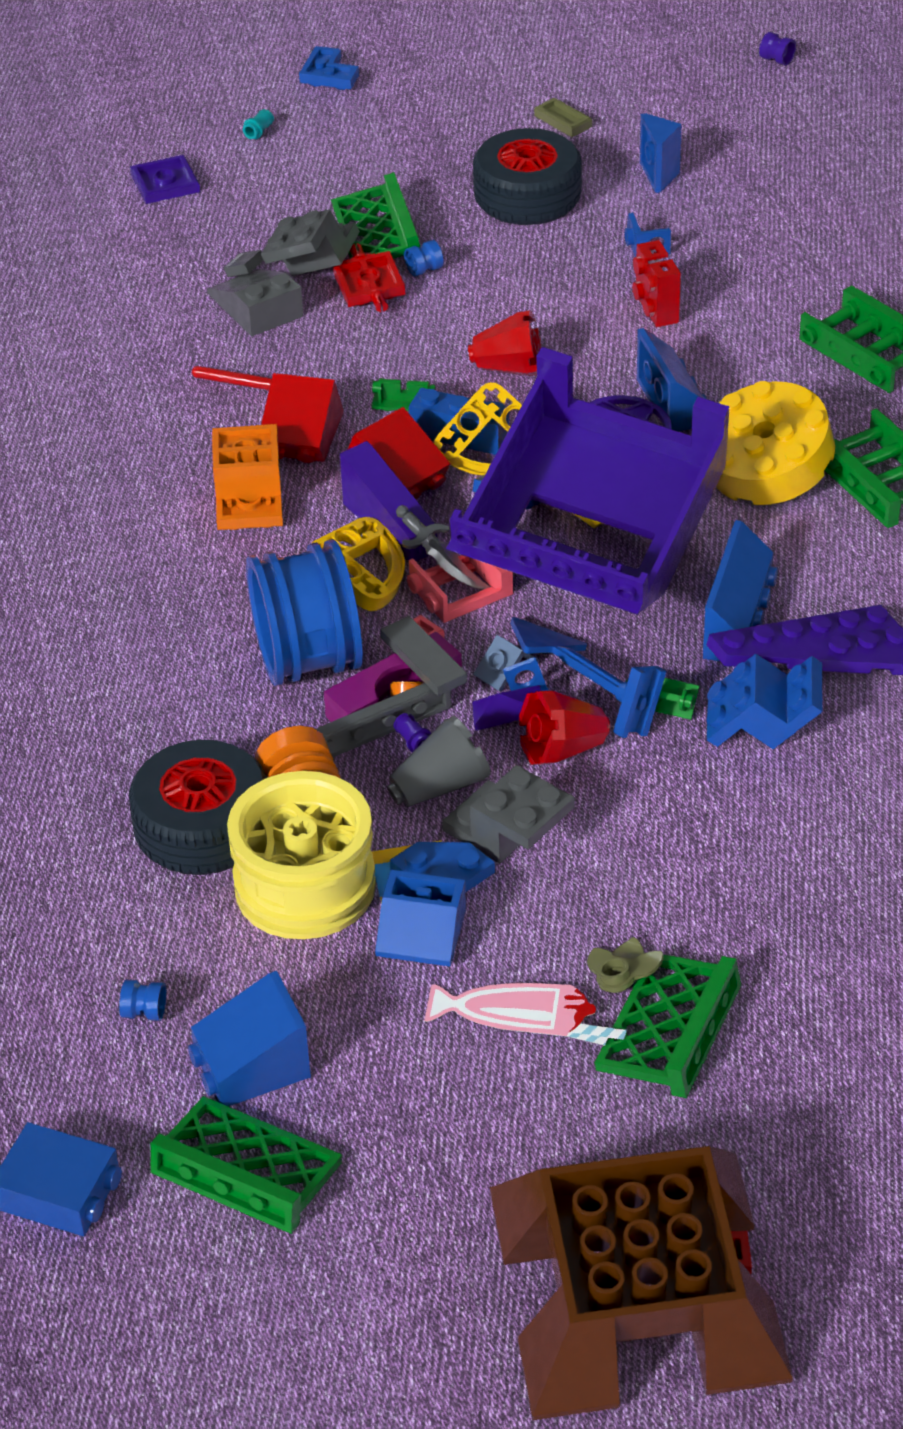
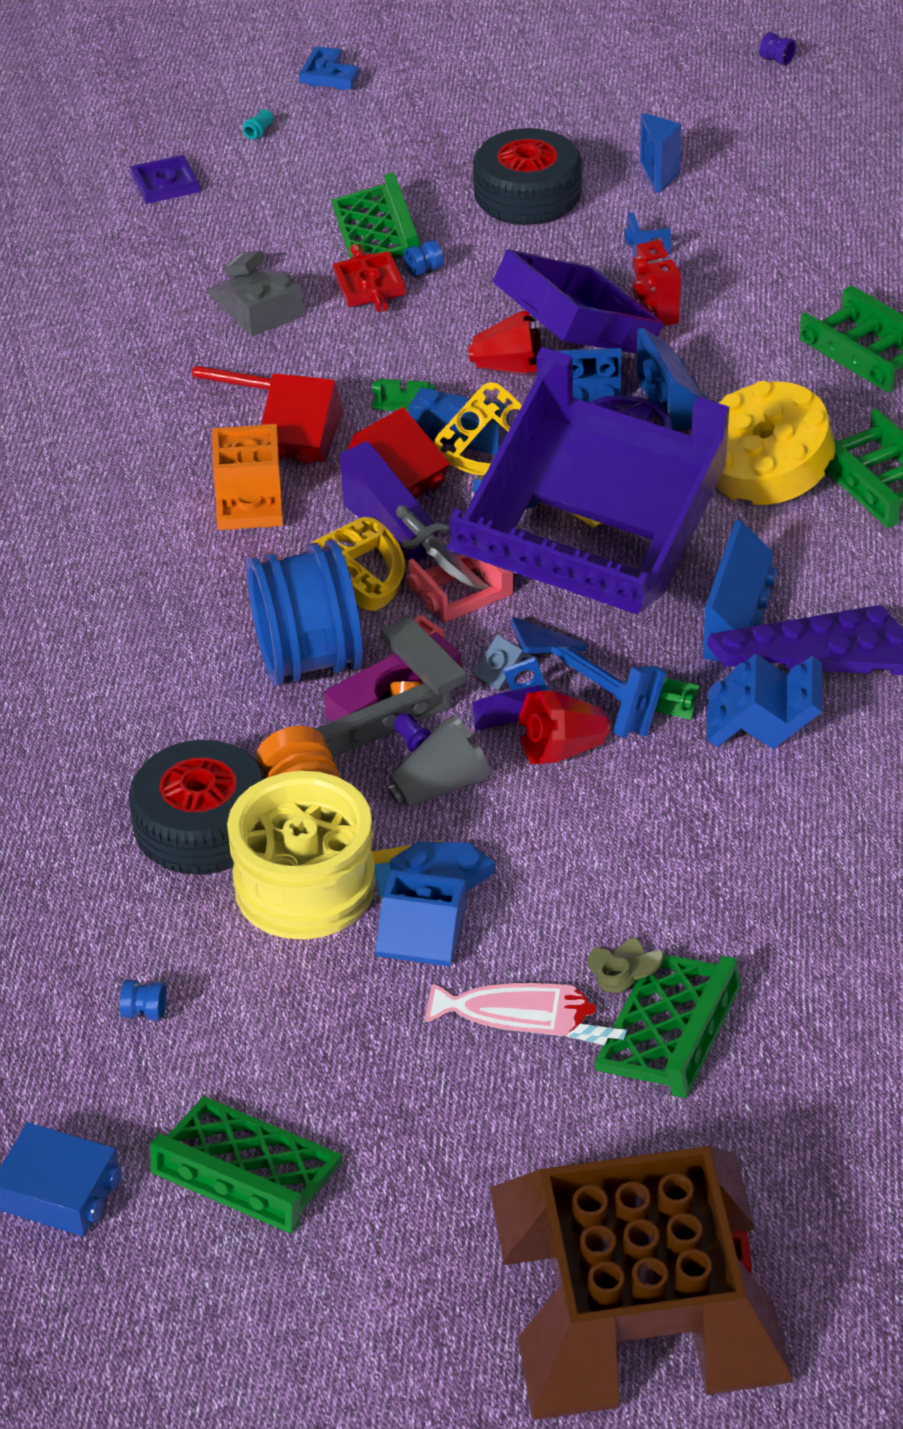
blue slope [188,971,311,1107] -> none
dark grey bracket [261,209,360,276] -> none
dark grey bracket [442,765,575,864] -> none
olive tile [534,97,592,137] -> none
none -> dark purple tile [492,249,664,354]
none -> blue slope [558,348,621,403]

